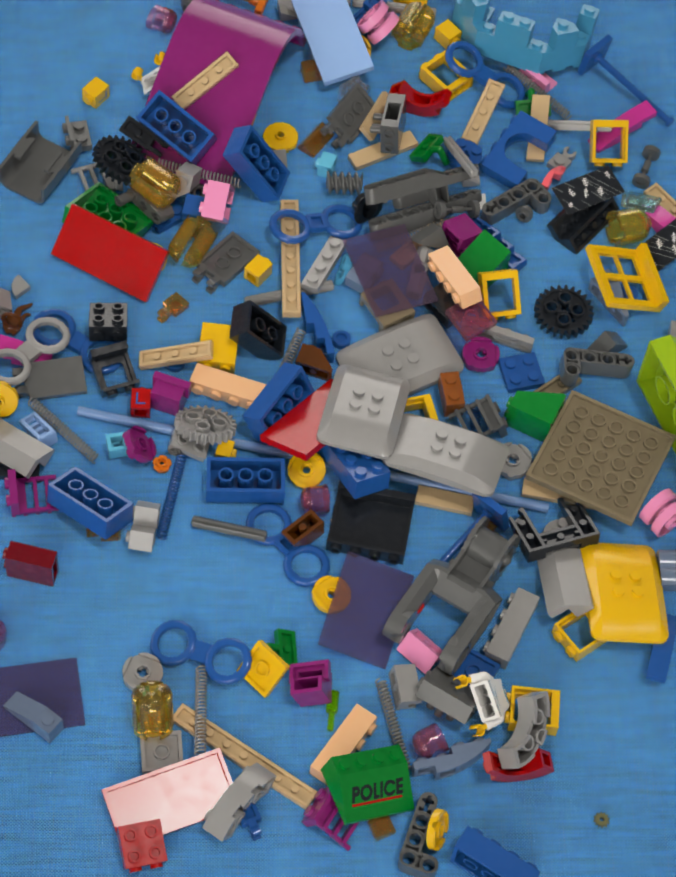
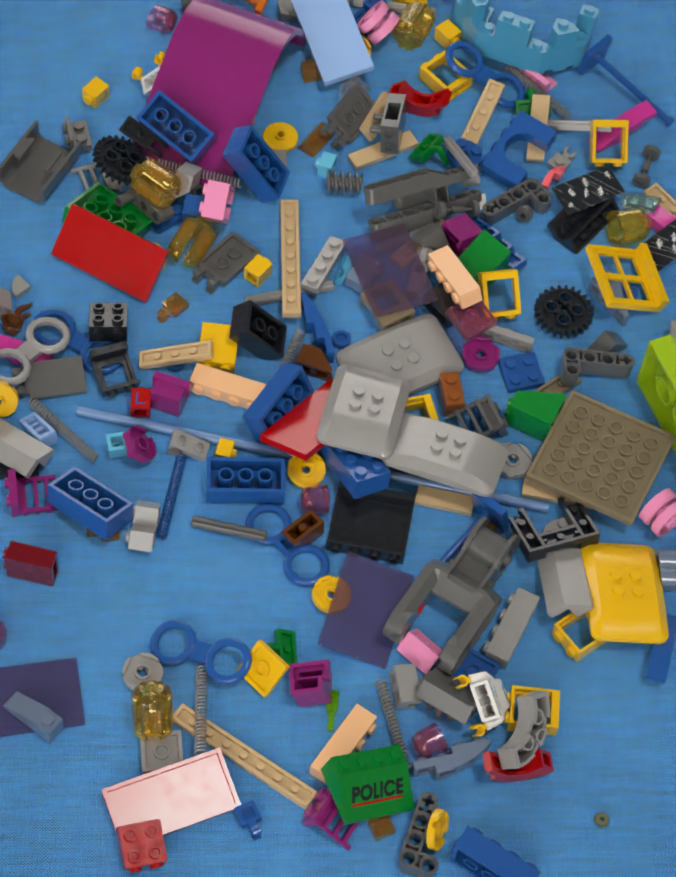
orange plate [152,455,172,473] -> none
tan tile [171,51,239,110] -> none
light grey gear [174,405,237,445] -> none
light grey brick [202,763,276,842] -> none
blue bar [269,204,363,244] -> none
black piece [352,193,383,224] -> none

